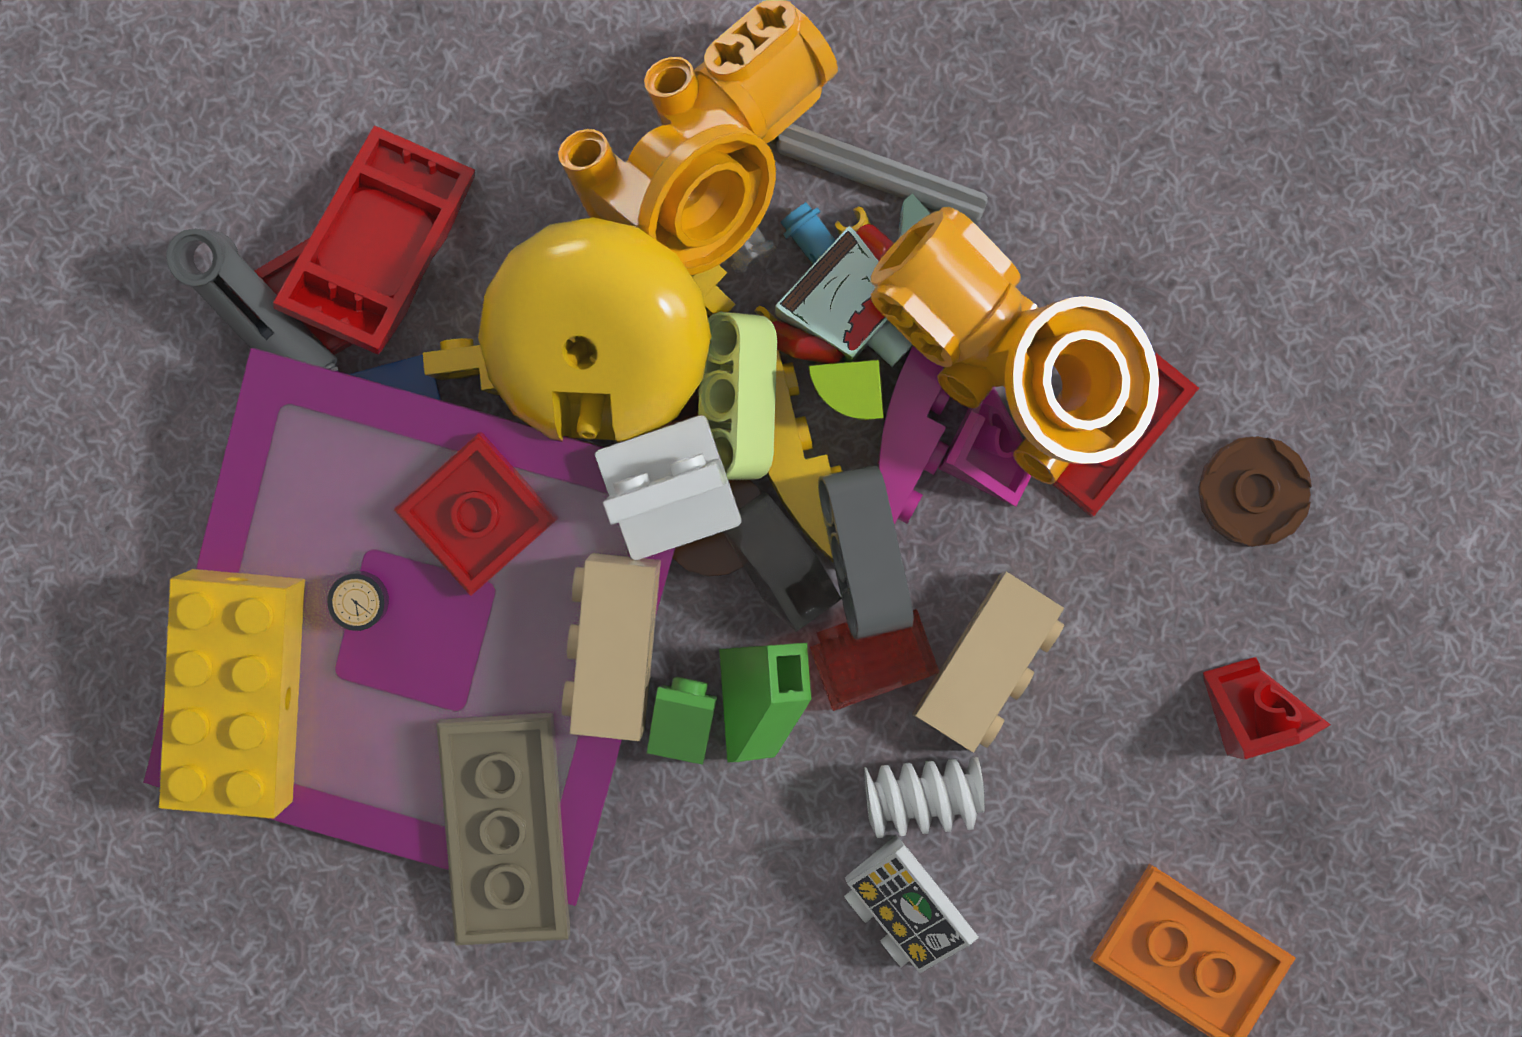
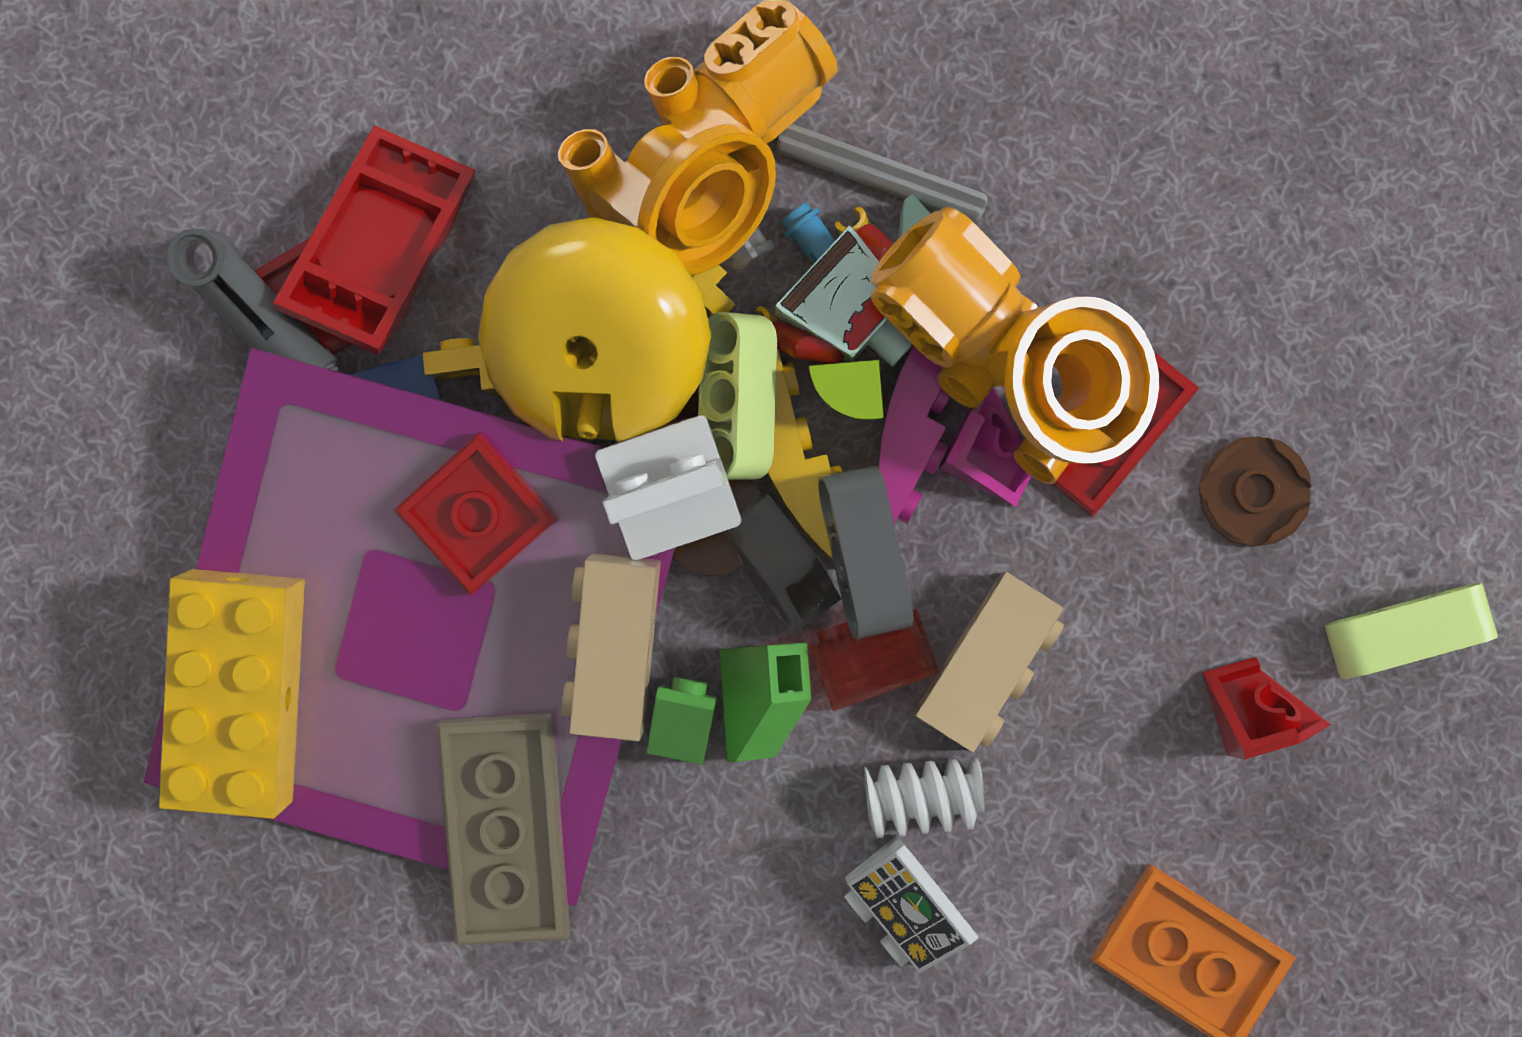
tile [327,571,389,631] -> none
none -> yellowish green beam [1324,583,1498,680]

